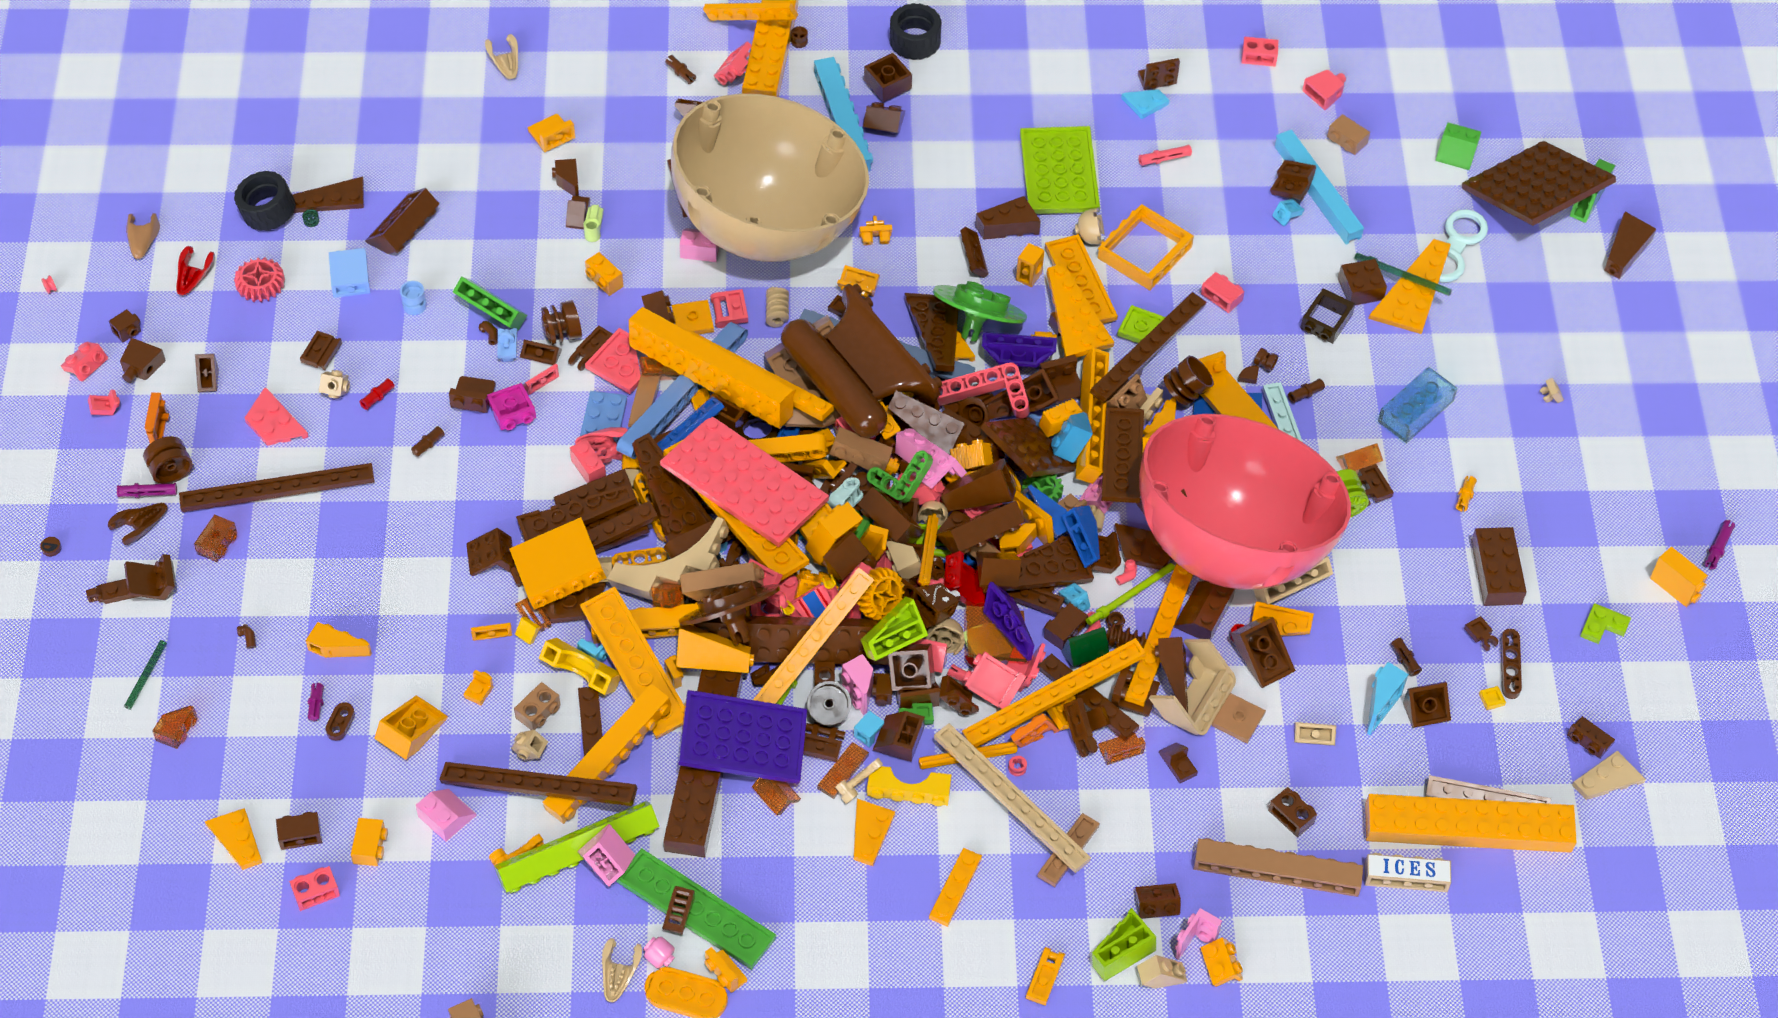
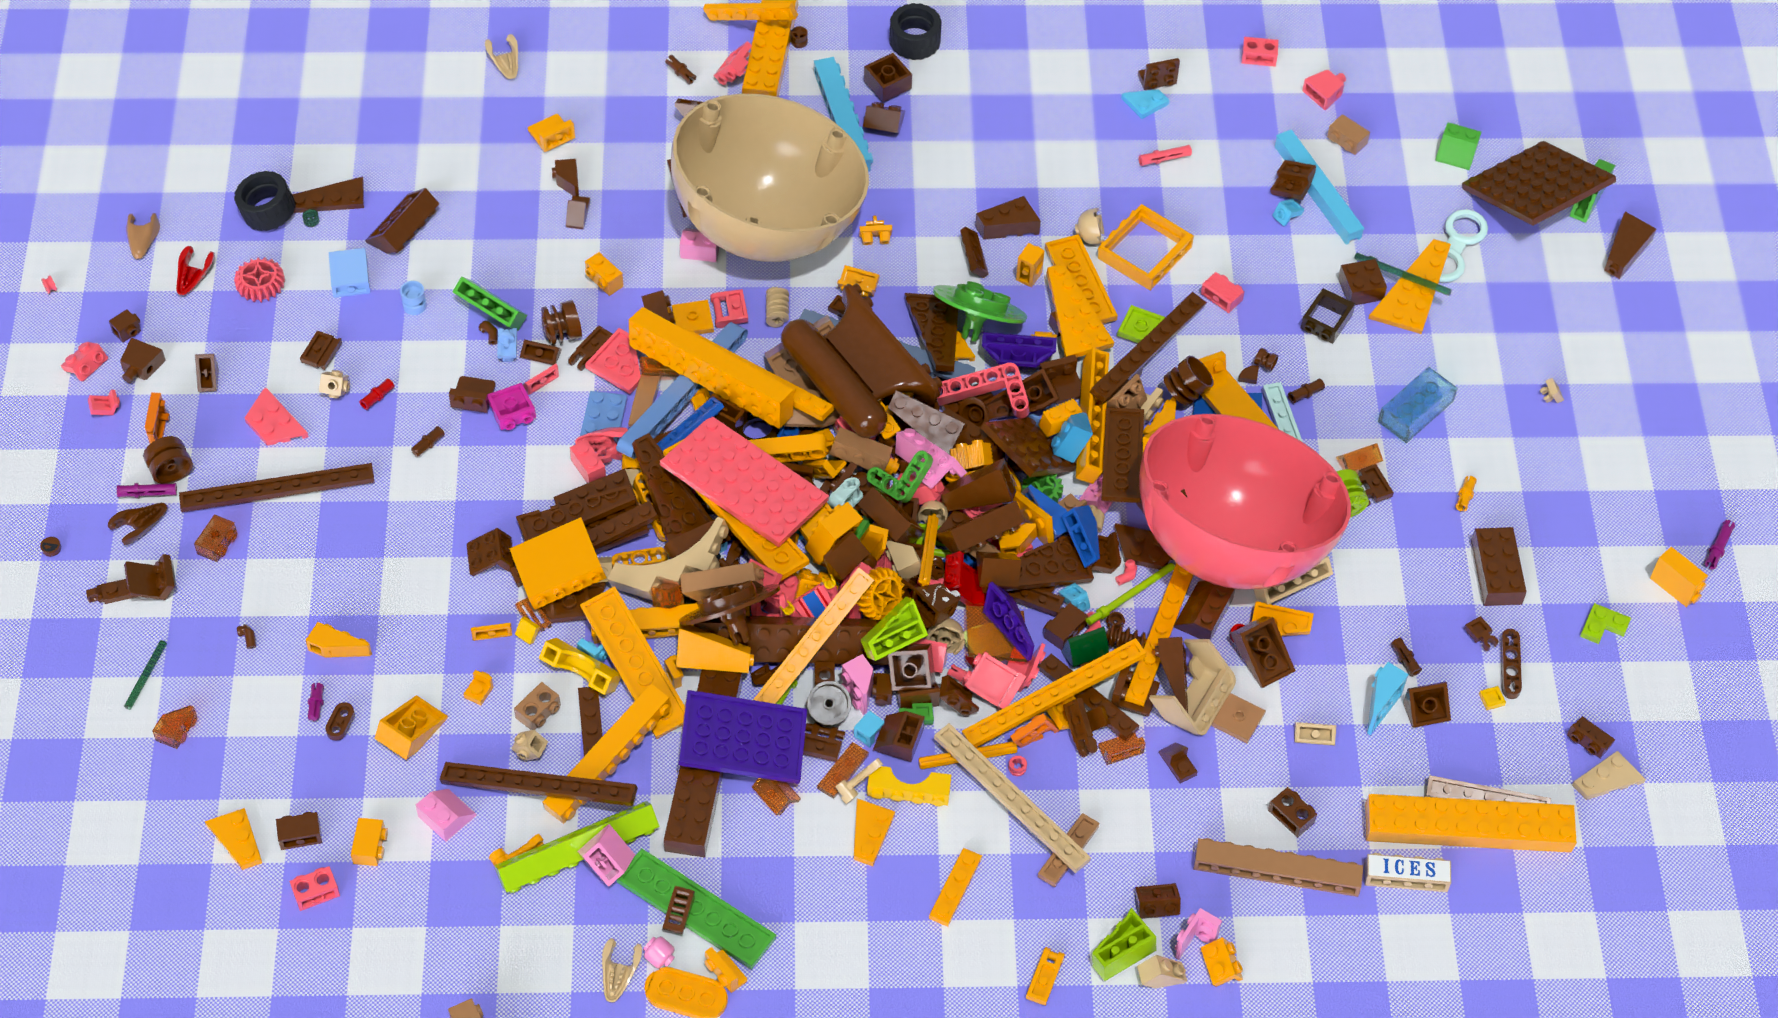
yellowish green piece [583,205,604,242] -> none
lime plate [1020,126,1100,214] -> none

